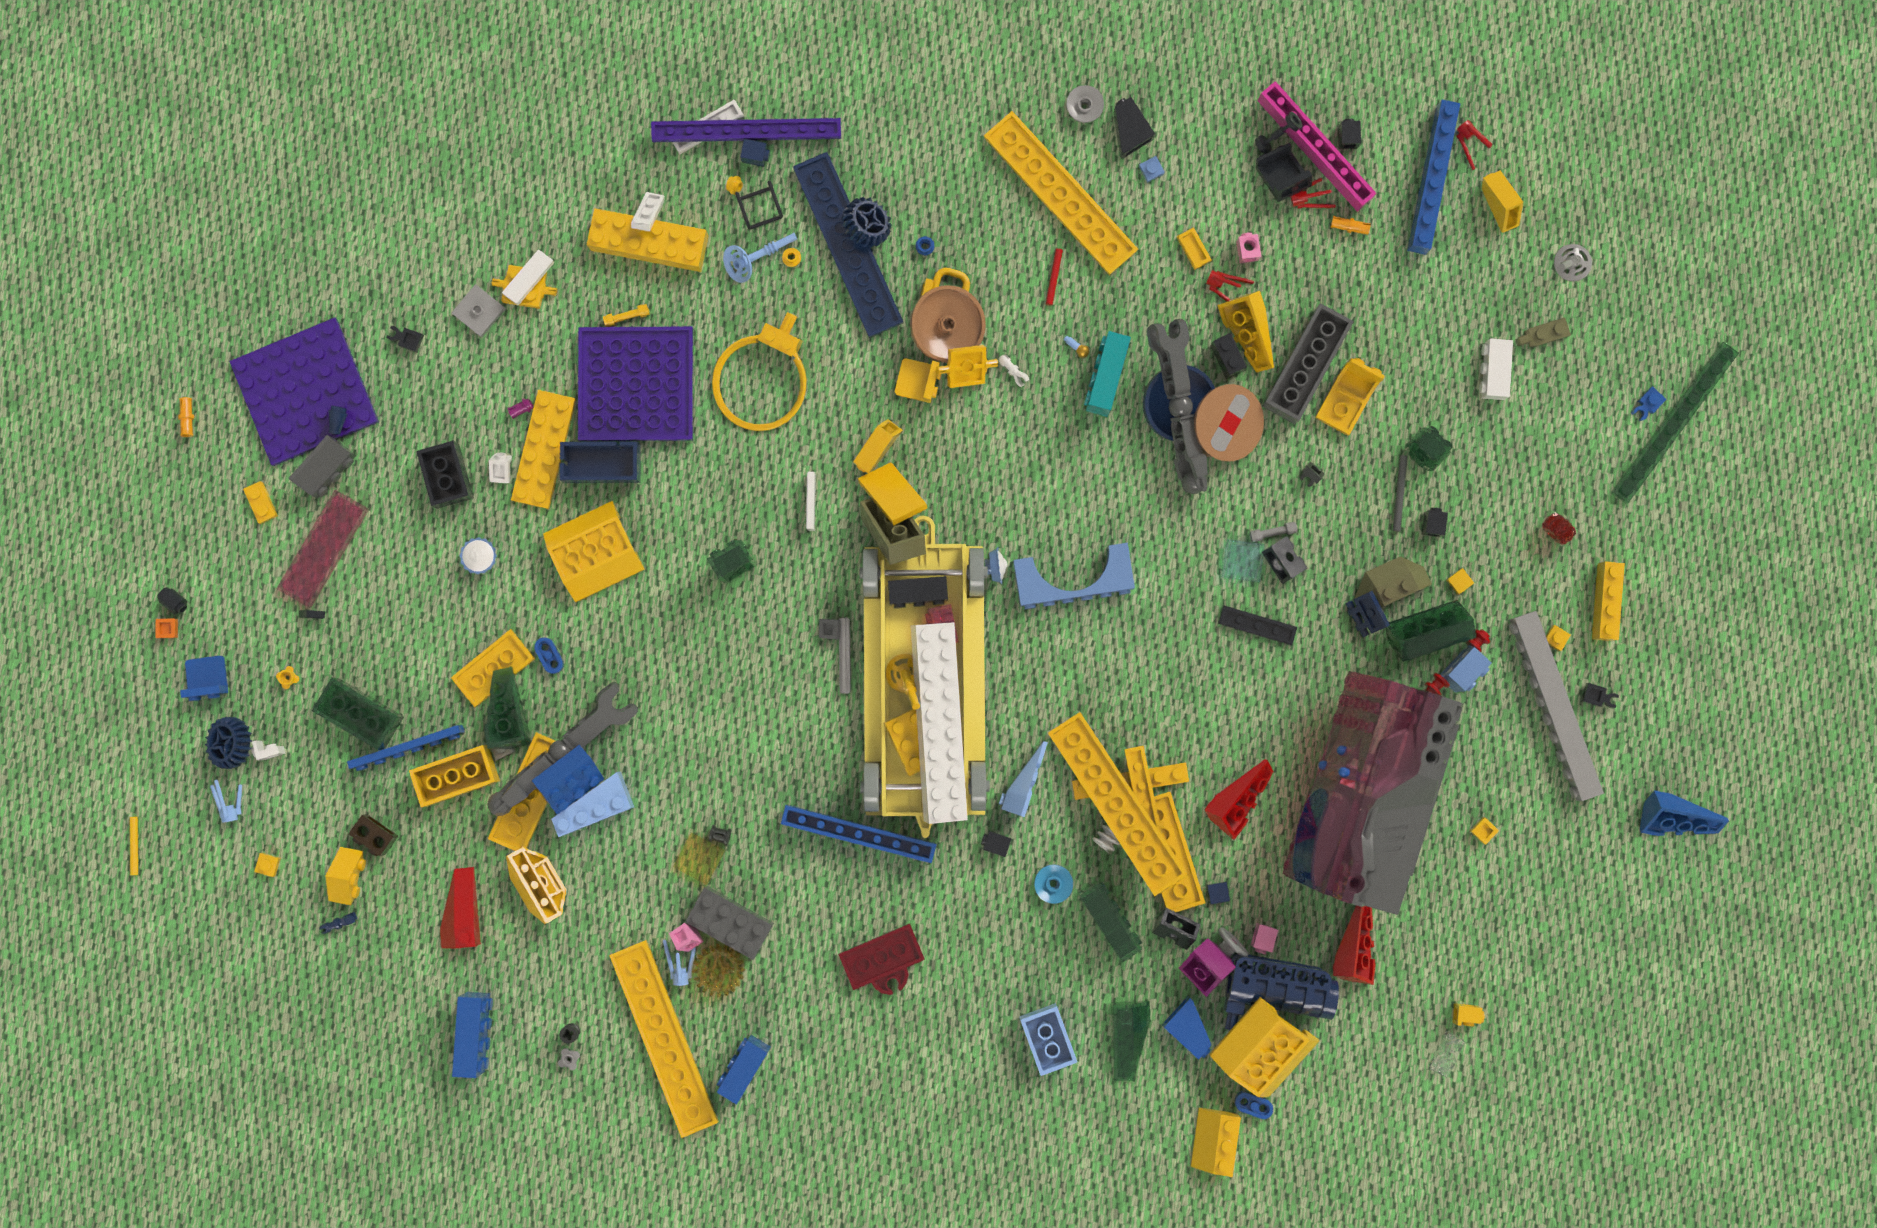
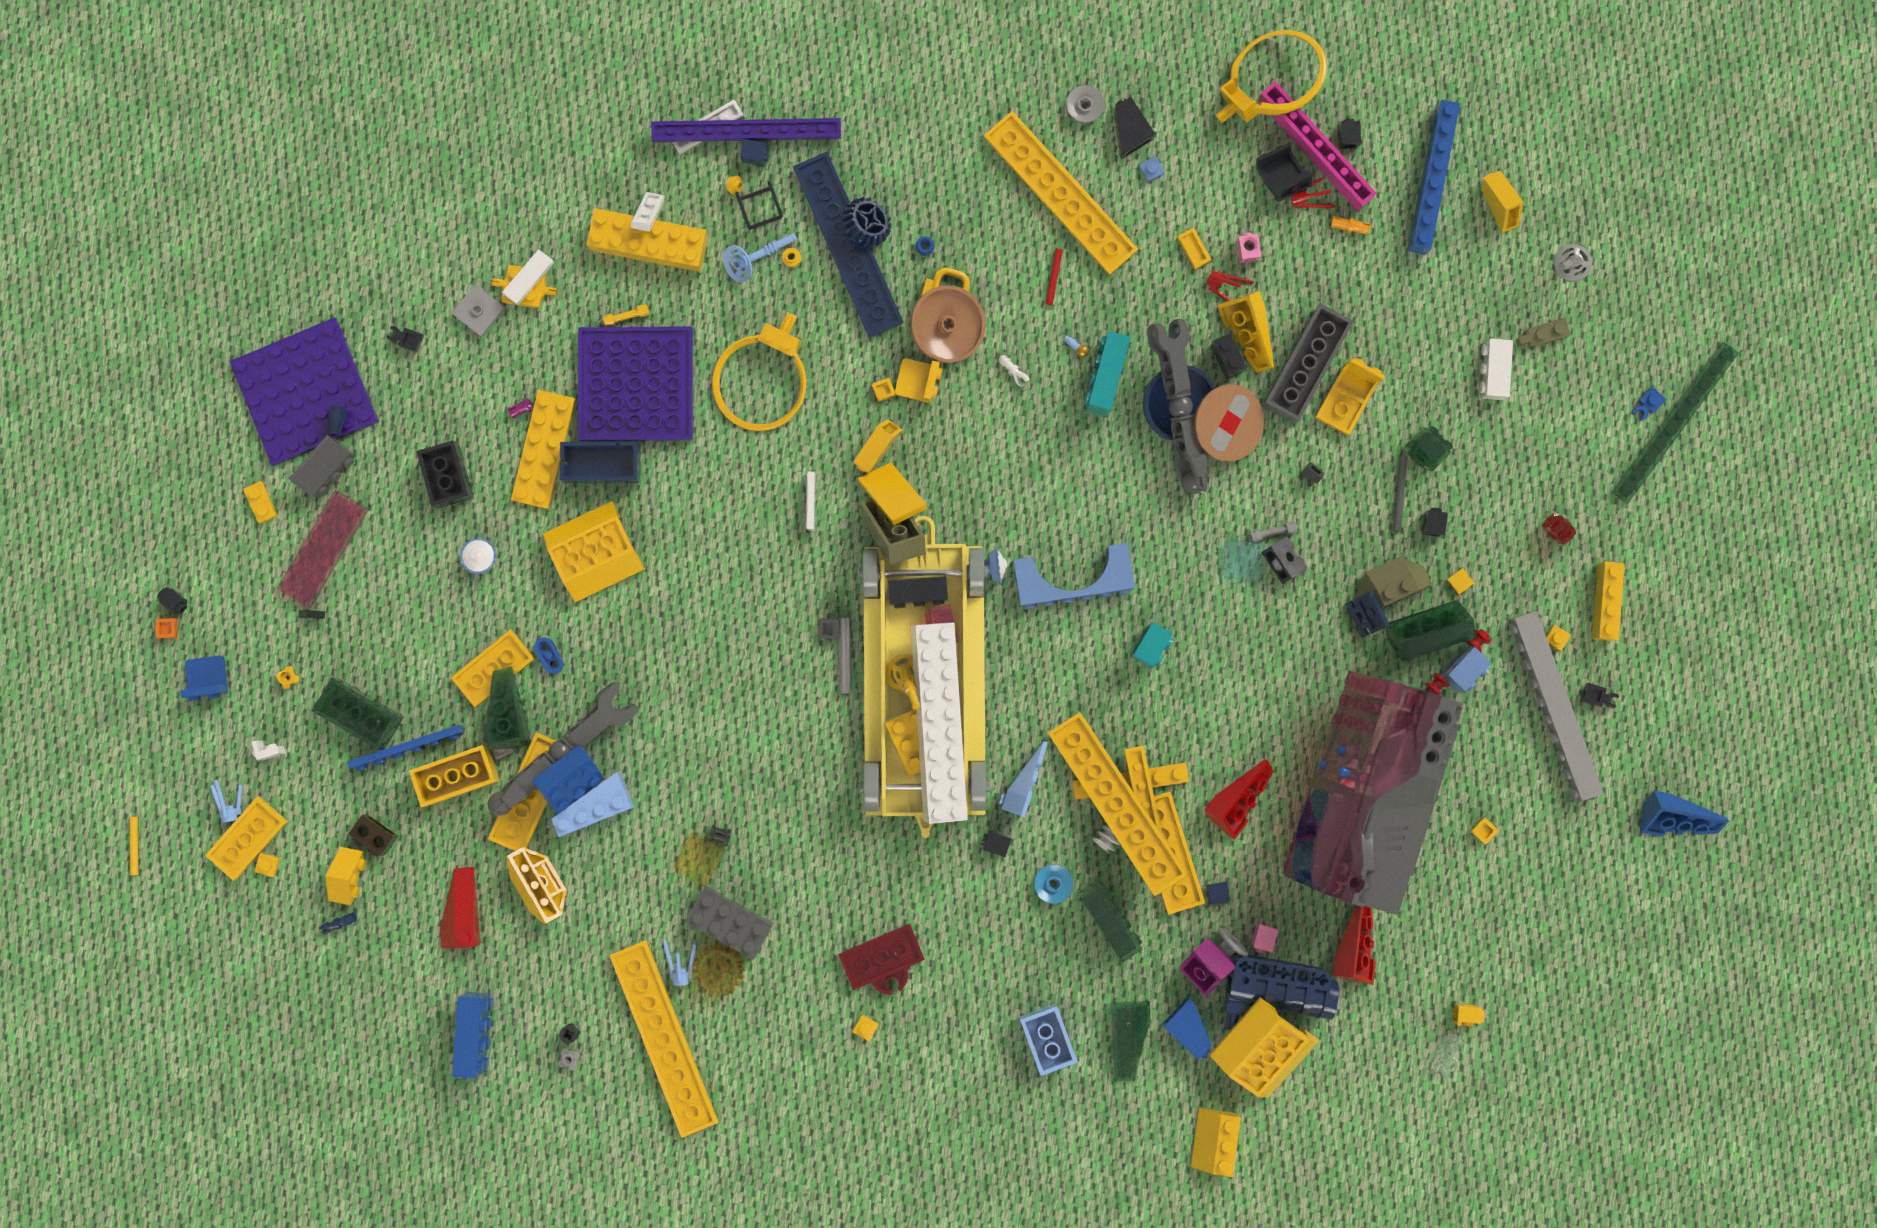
light orange pin [178,397,194,437] -> none
dark blue gear [205,717,252,769] -> none
white bracket [489,453,512,483] -> none
bright pink brick [669,923,704,952] -> none
clear green brick [707,539,758,584] -> none
blue brick [717,1035,771,1105] -> none
blue brick [781,805,937,863] -> none
yellow plate [936,345,998,388] -> none
black brick [1152,908,1201,950] -> none
black tile [1218,605,1297,646] -> none
blue plate [1234,1091,1273,1119] -> none
black wheel [1255,112,1302,154] -> none
red plant [1456,120,1492,170] -> none
none -> yellow plate [205,796,288,881]
none -> yellow plate [852,1014,879,1041]
none -> yellow tile [871,378,896,403]
none -> teal brick [1130,622,1174,669]
none -> yellow brick [1215,30,1327,123]

